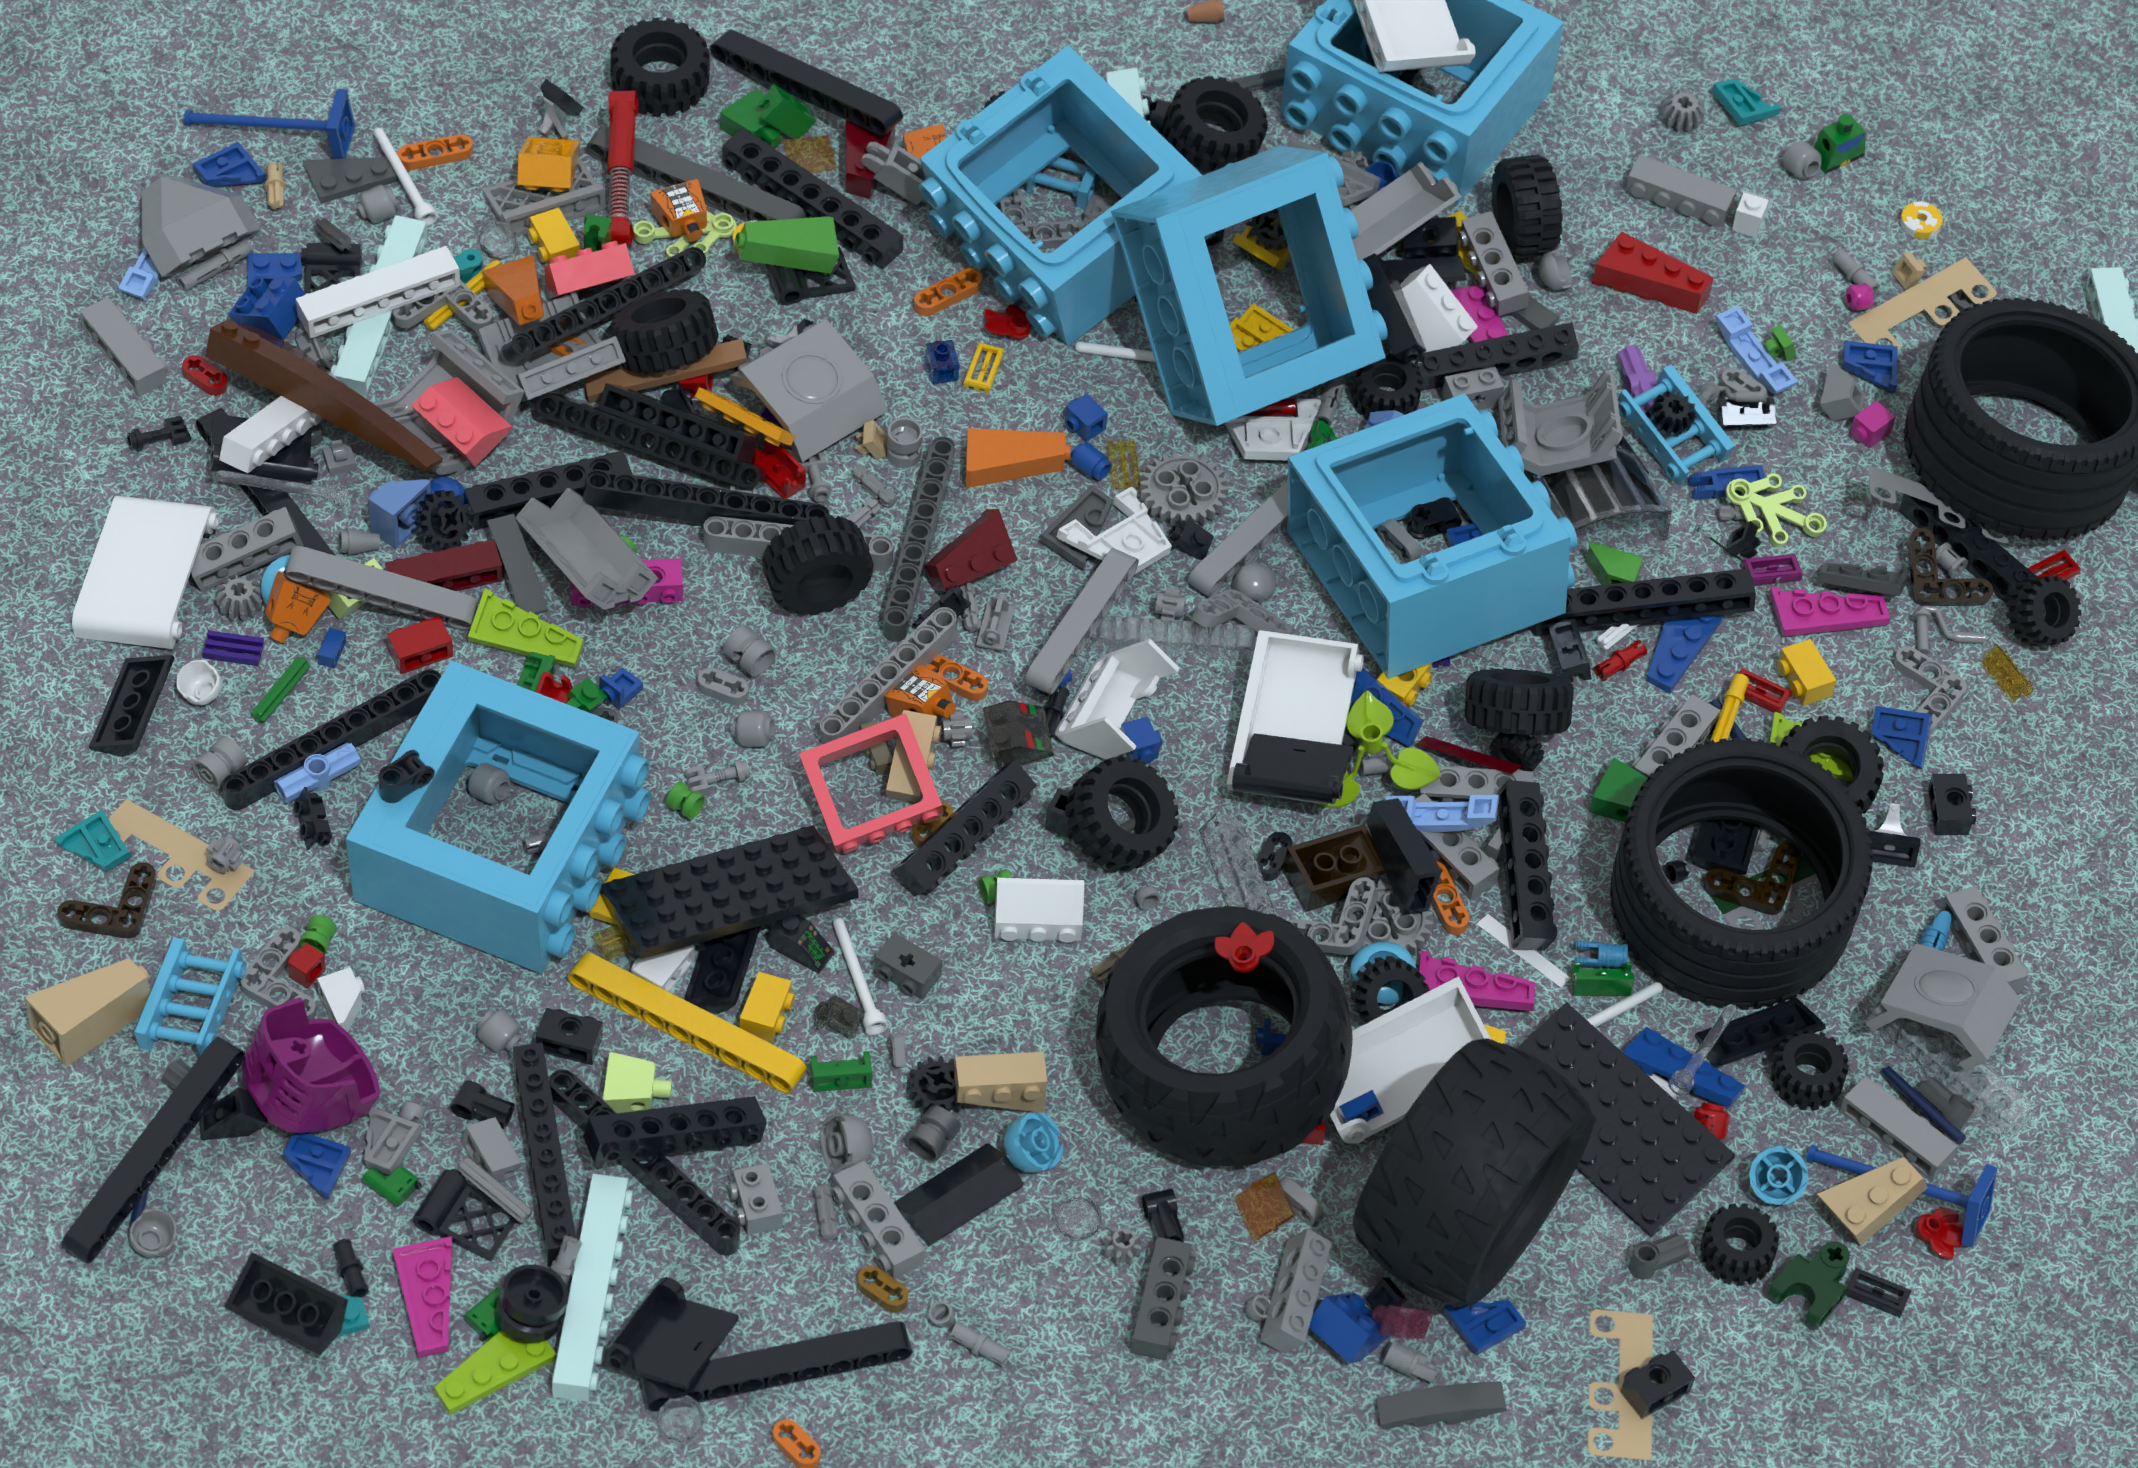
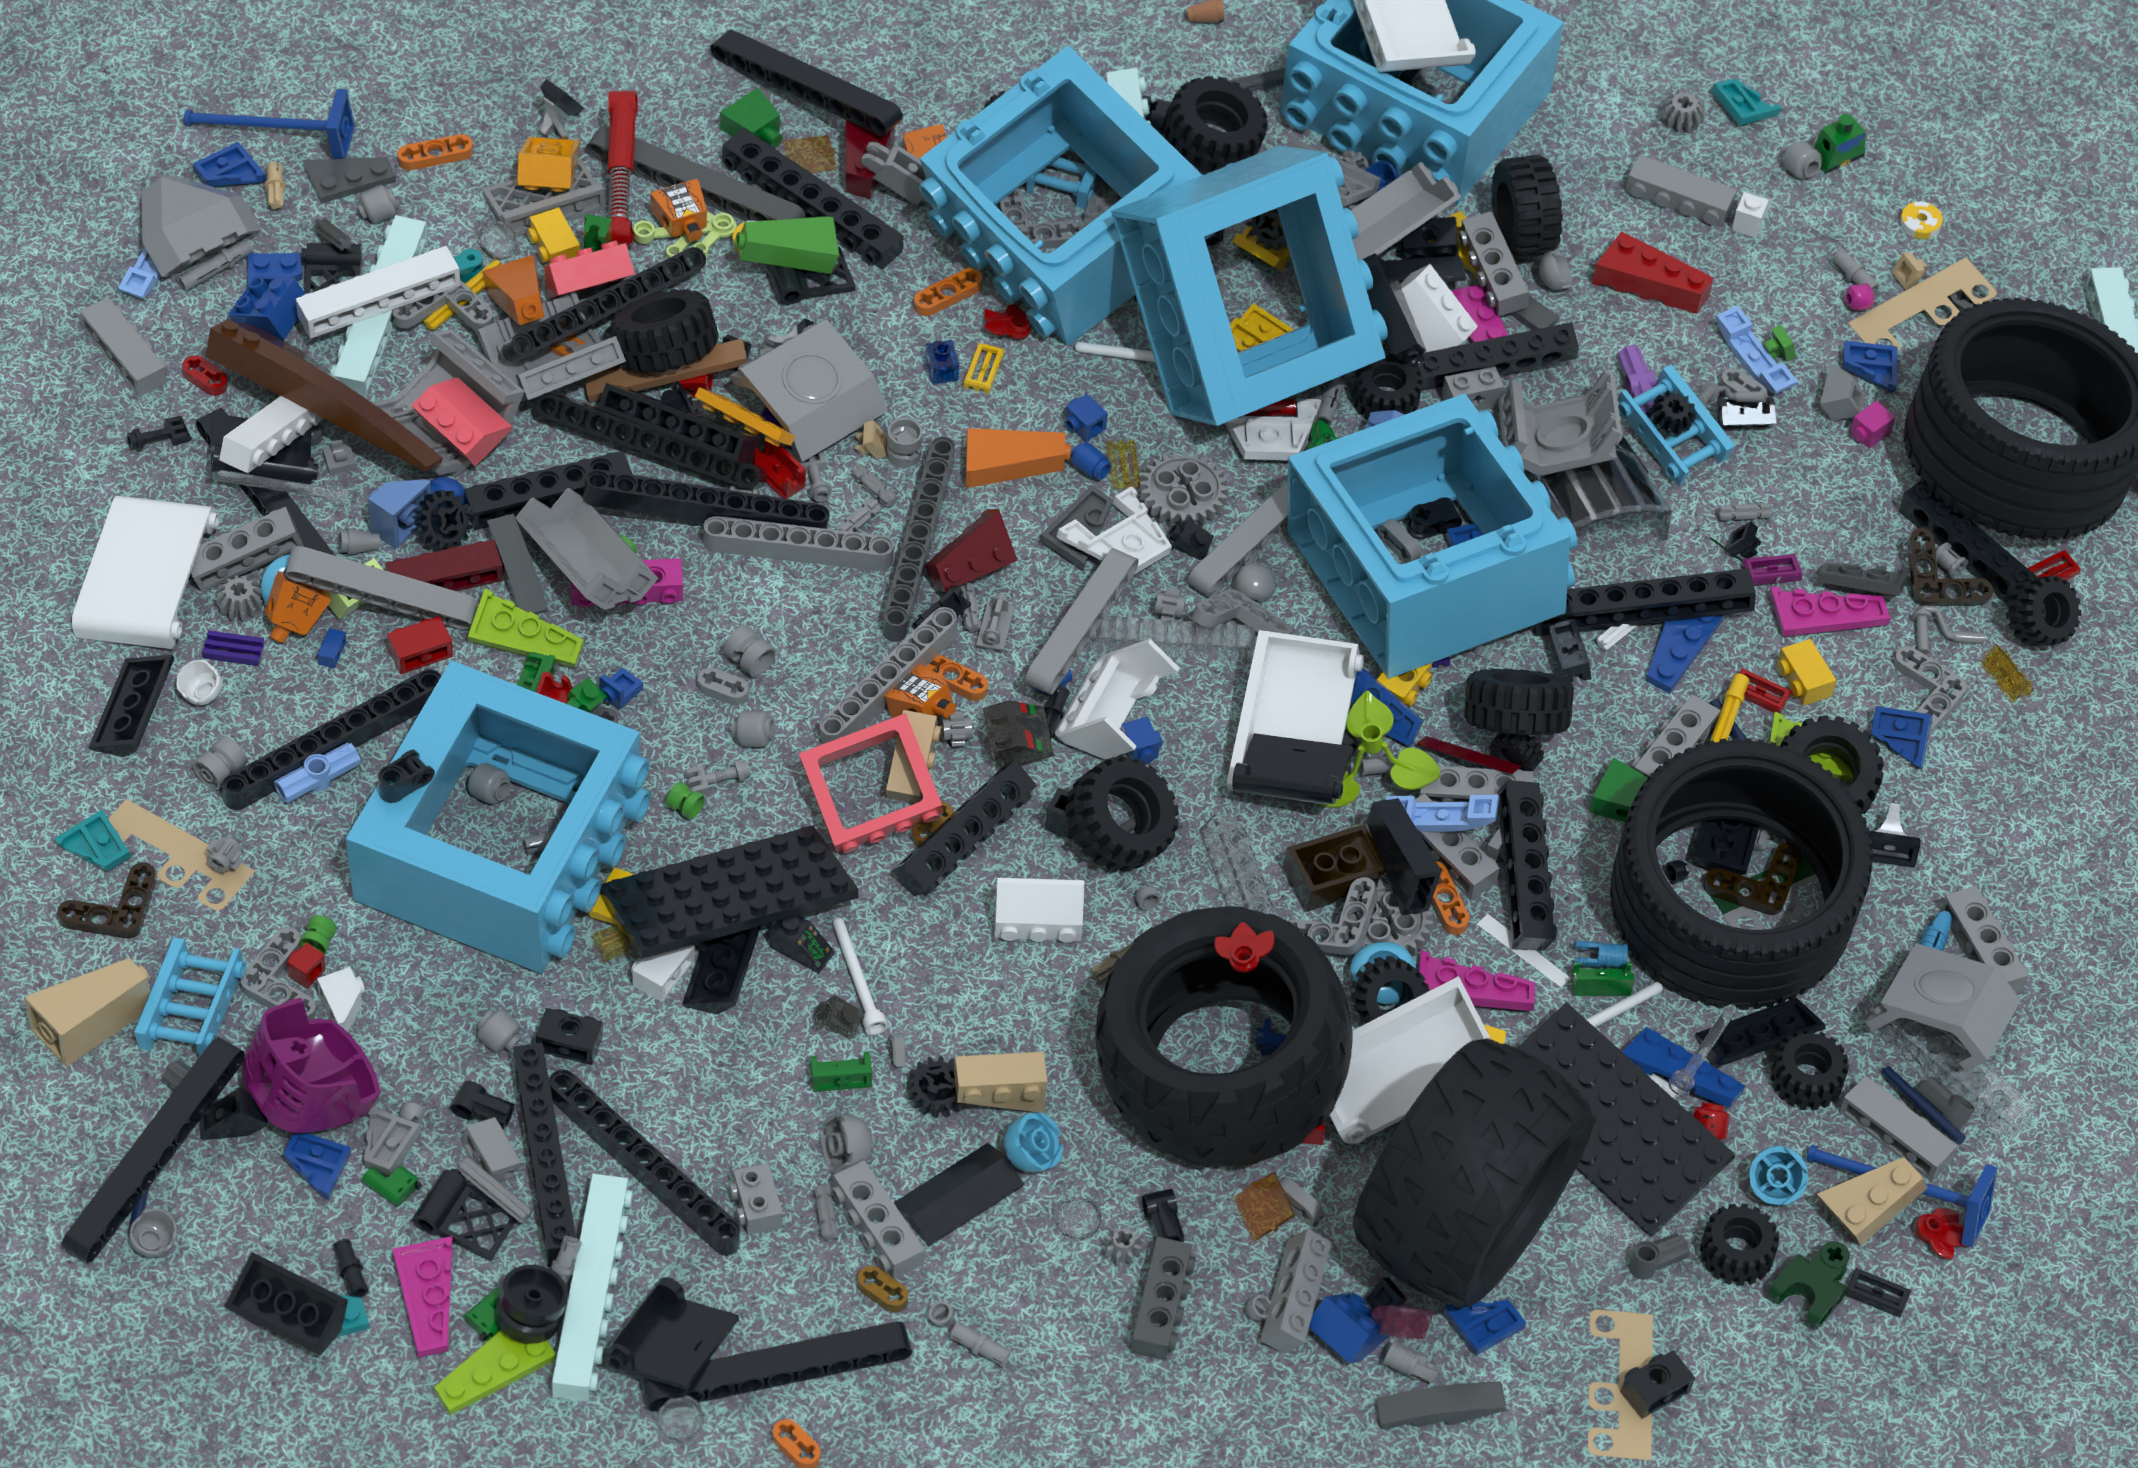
green axle [251,657,310,723] -> none
black hinge [294,787,332,850] -> none
light grey hinge [295,328,334,370] -> none
white piece [373,128,438,226] -> none
yellow beam [567,952,807,1094] -> none
black brick [583,1096,767,1164] -> none
yellowish green torso [603,1052,672,1113] -> none
black tyre [610,18,710,117] -> none
yellow brick [740,972,795,1043] -> none
green hinge [758,84,816,141] -> none
black tyre [762,515,874,615] -> none
dark tan piece [860,720,893,775] -> none
dark grey brick [874,933,943,1000] -> none
flat silver wheel [906,1106,961,1162] -> none
bright green wheel [978,869,1012,905] -> none
black beam [1255,832,1293,881] -> none
blue piece [1340,1090,1384,1122] -> none
bright green slope [1586,542,1643,585] -> none
red pin [1594,639,1647,681] -> none
blue hinge [1688,465,1767,500] -> none
yellowish green plant [1726,473,1827,547] -> none
light grey piece [1868,465,2008,544] -> none
black brick [1928,774,1976,835] -> none

